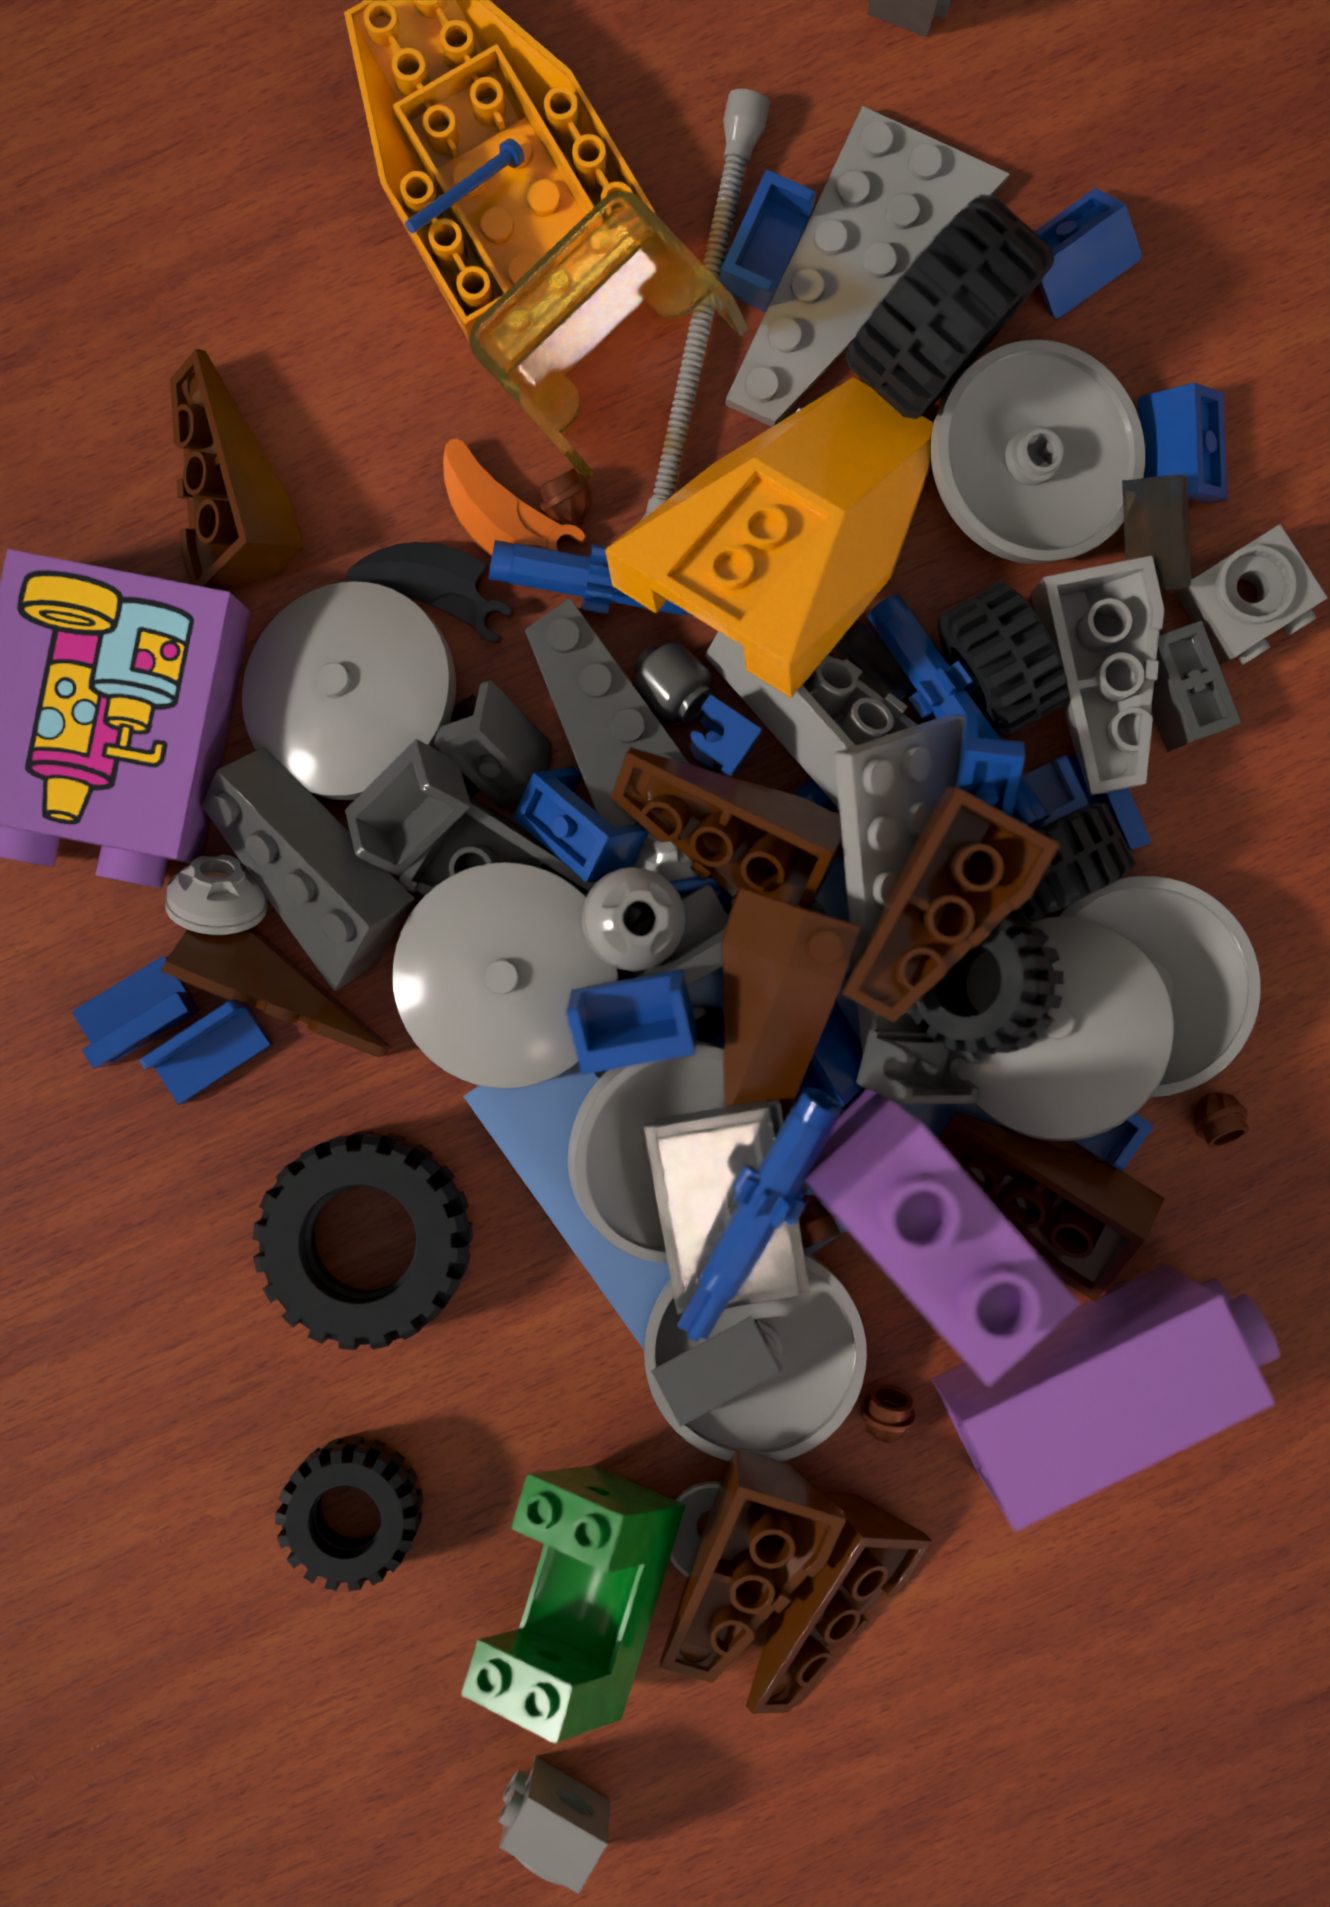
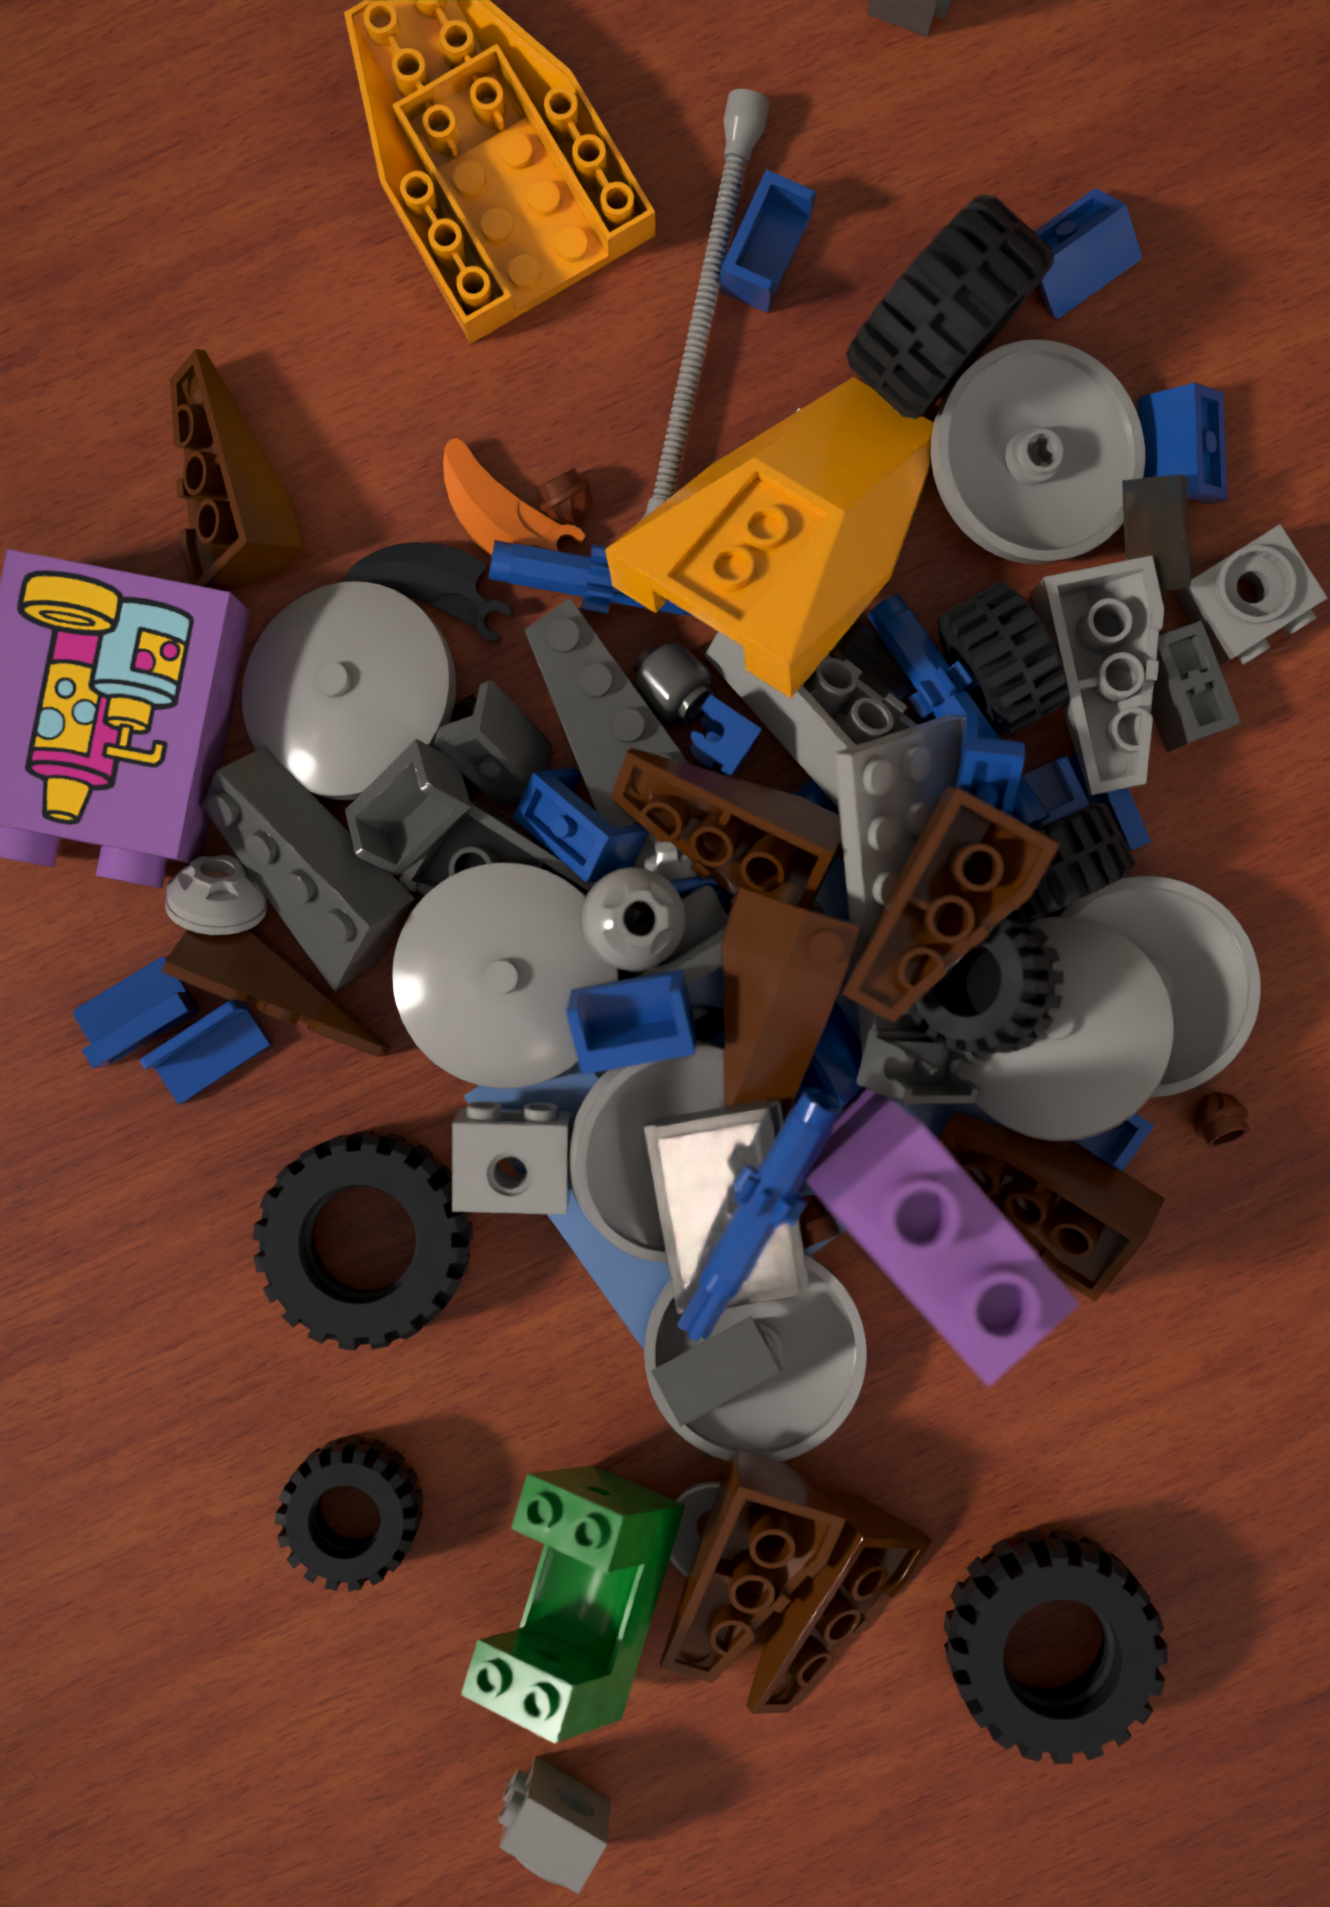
blue piece [405,138,525,233] -> none
clear yellow windscreen [469,191,749,480] -> none
light grey wing [725,106,1010,427] -> none
copper plate [860,1385,916,1443] -> none
medium lavender brick [932,1264,1280,1532] -> none
none -> light grey brick [452,1101,571,1215]
none -> black tyre [944,1530,1168,1764]

